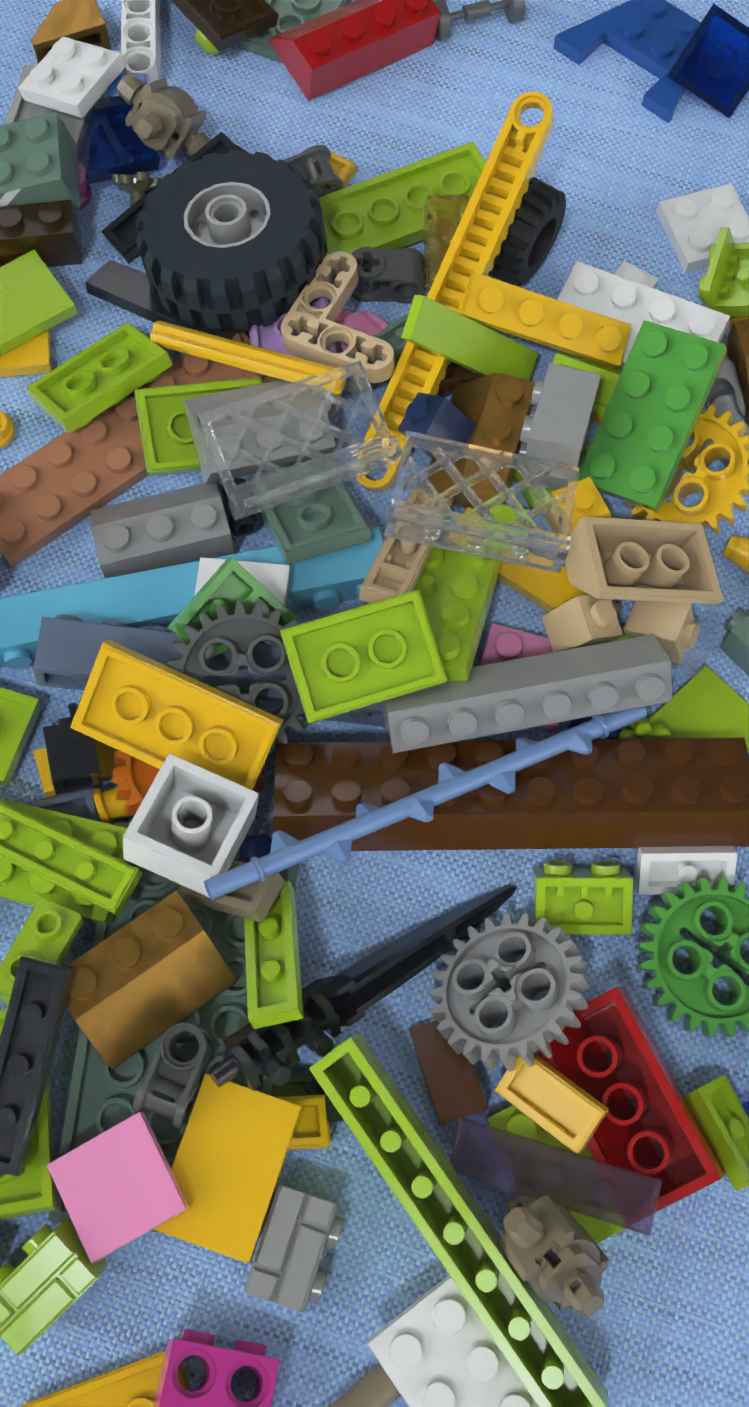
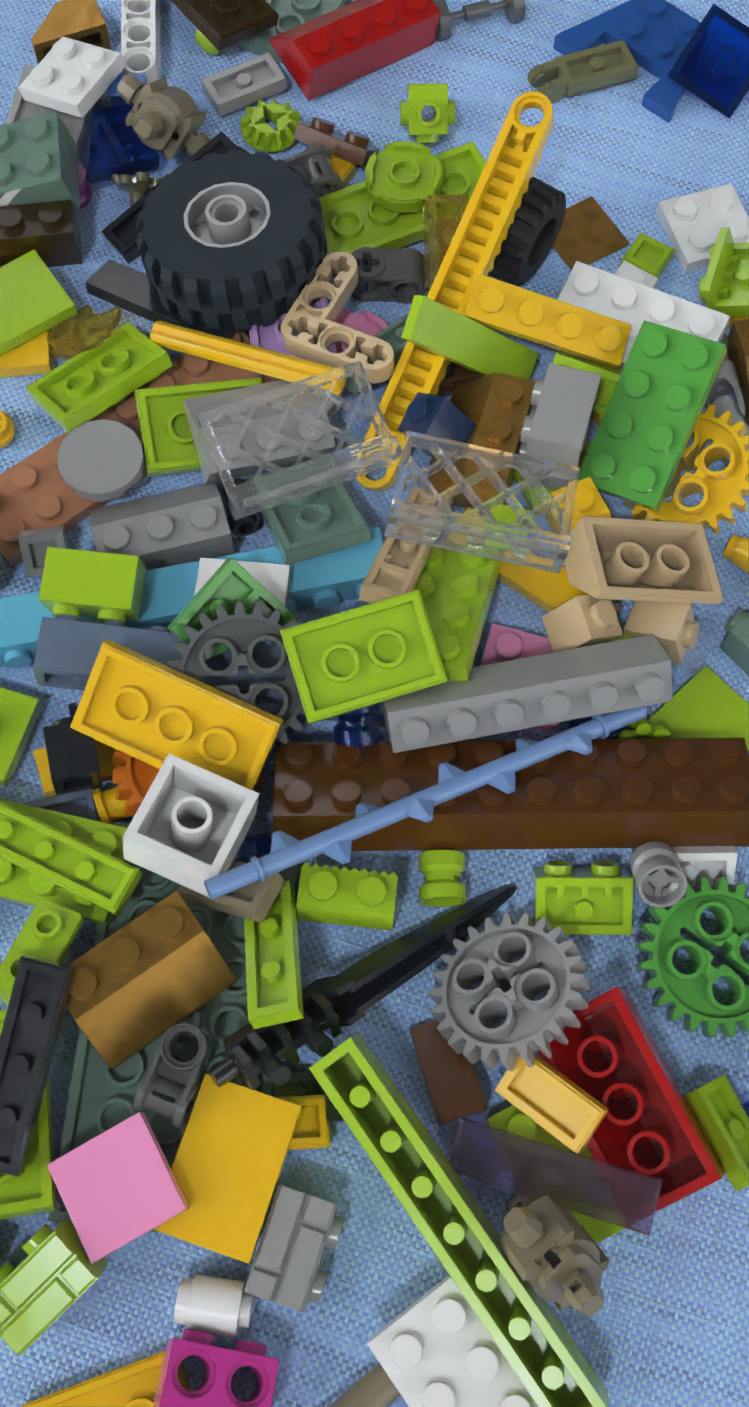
none -> light grey plate [18,526,68,578]
none -> lime brick [39,547,147,623]
none -> clear yellow plate [47,305,121,359]
none -> light grey tile [57,419,145,502]
none -> white brick [174,1274,254,1338]
none -> light grey plate [201,52,287,117]
none -> lime gear [240,98,301,152]
none -> plate [293,117,380,167]
none -> lime brick [296,862,398,930]
none -> clear blue wheel [333,703,380,746]
none -> lime tile [365,141,444,213]
none -> lime brick [400,83,455,143]
none -> lime wheel [418,850,466,907]
none -> olive hinge [527,40,639,104]
none -> pearl gold sticker [553,196,630,271]
none -> lime tile [620,232,675,279]
none -> light grey wheel [630,841,687,908]

